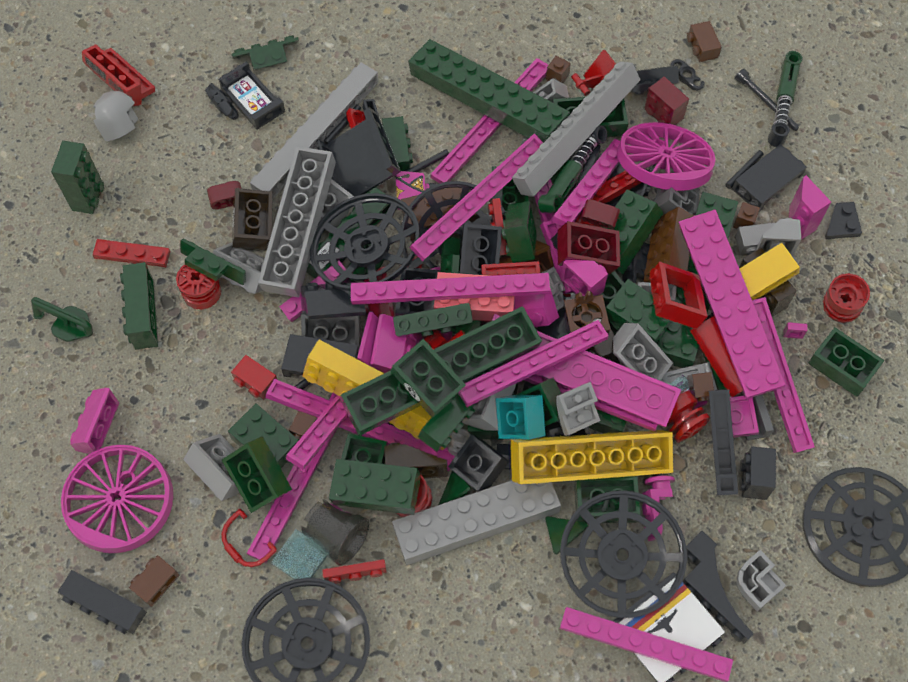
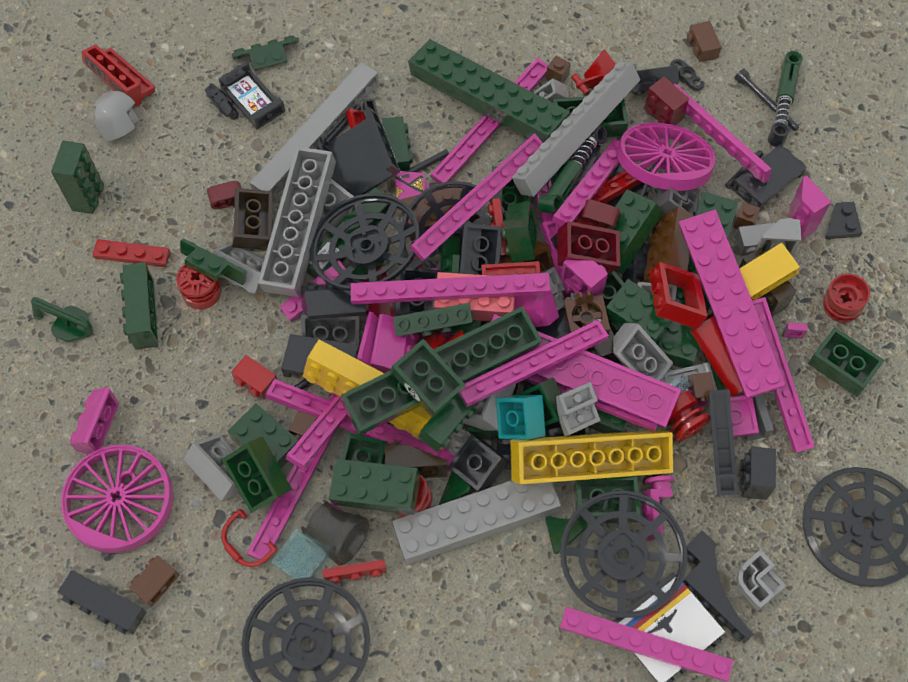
none -> dark pink plate [673,83,771,184]

